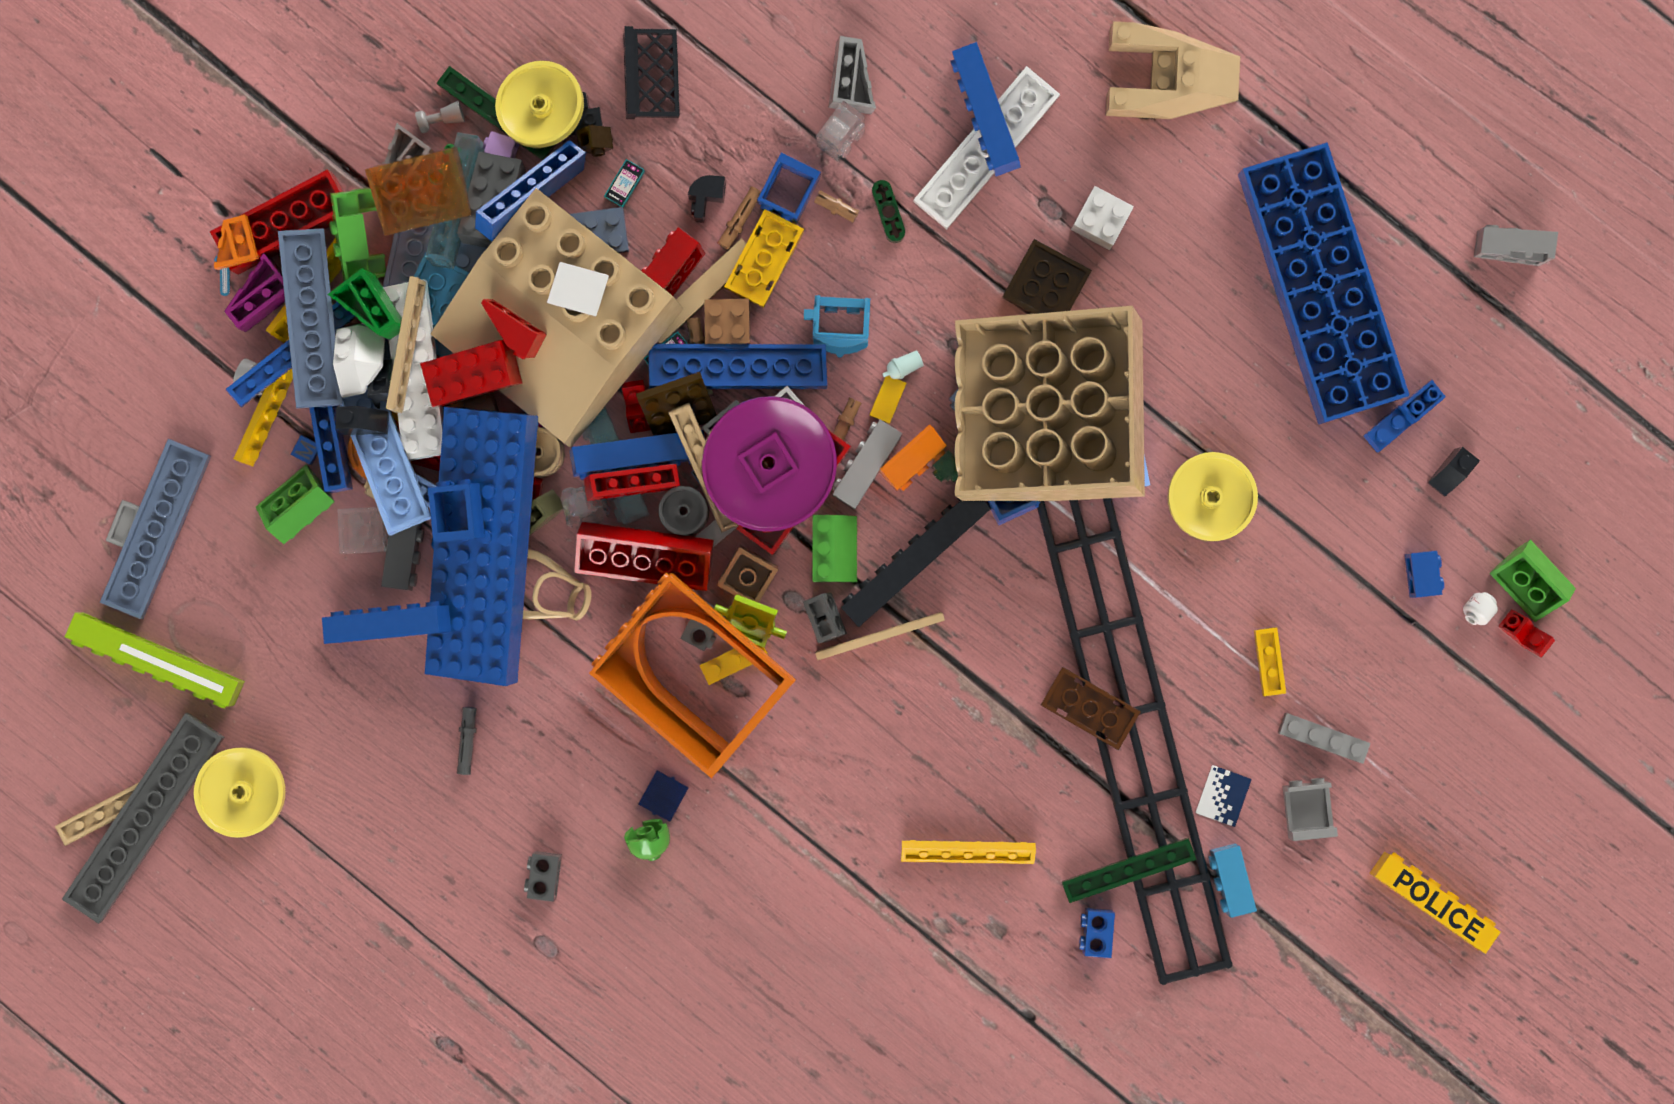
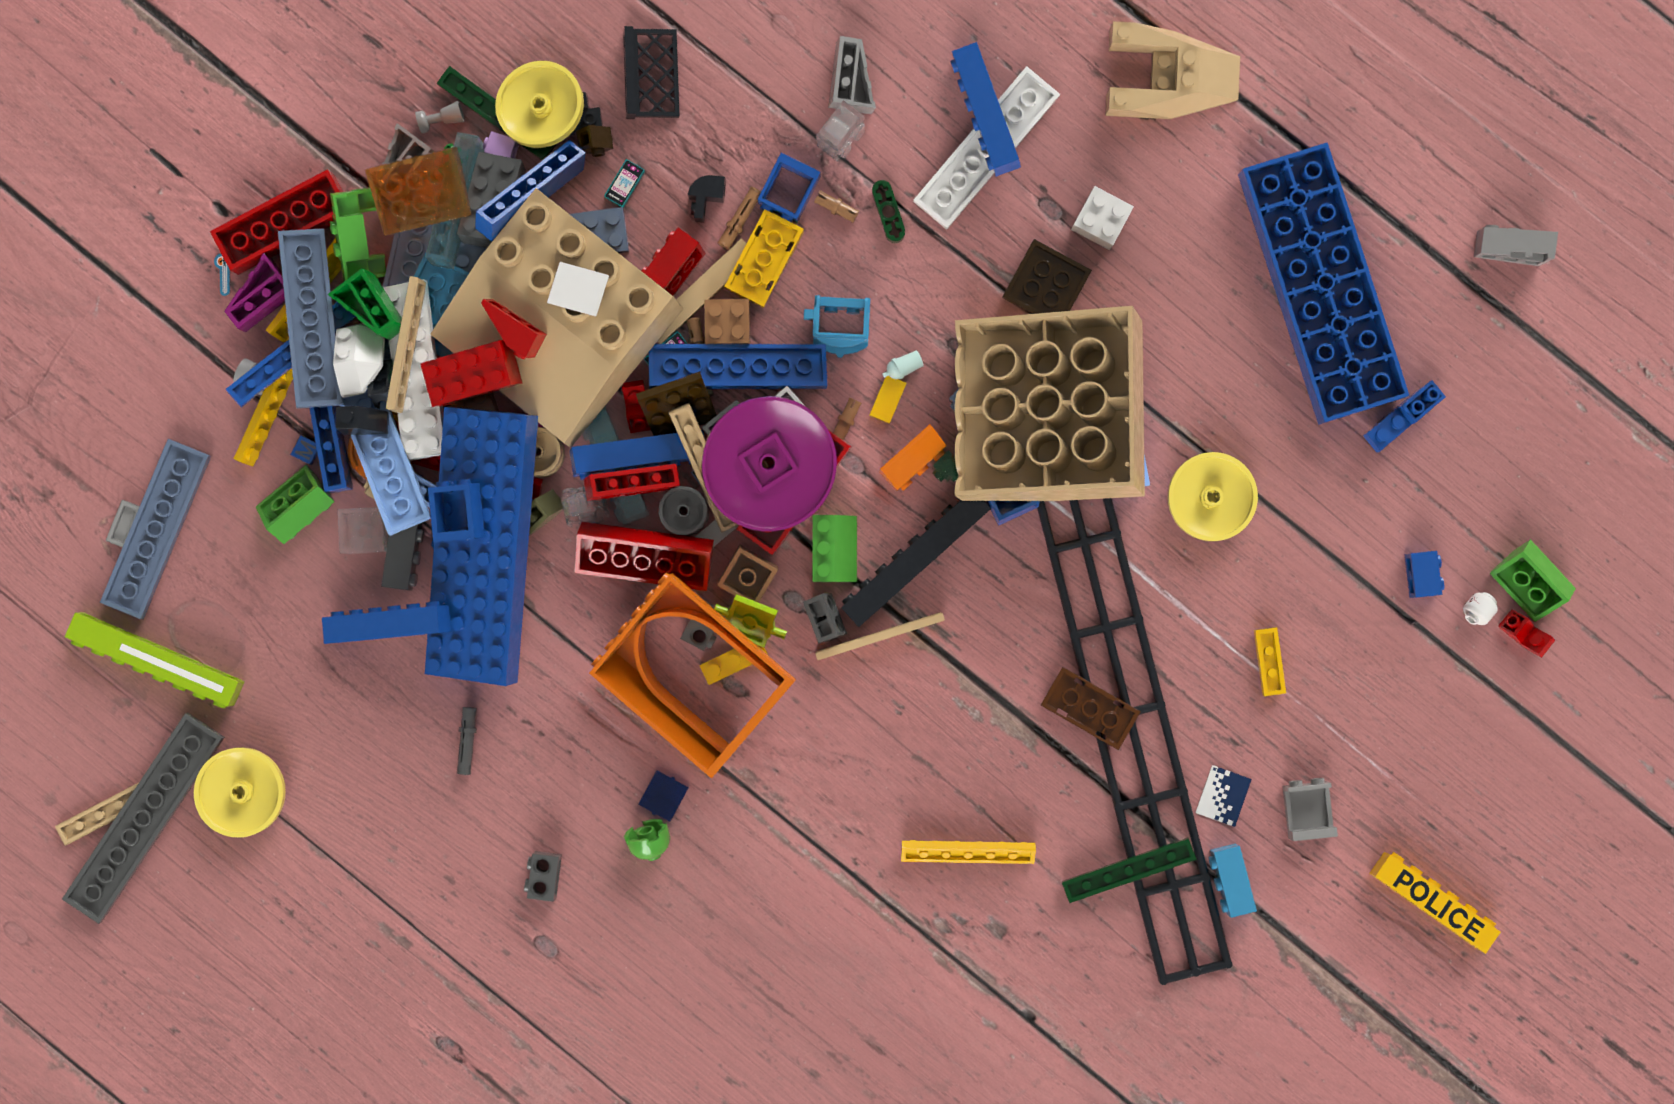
orange wing [214,214,259,270] -> none
tan animal [523,550,591,621] -> none
light grey brick [832,420,903,509] -> none
blue brick [1079,908,1115,958] -> none
light grey plate [1278,713,1371,764] -> none
black slope [1427,447,1480,497] -> none

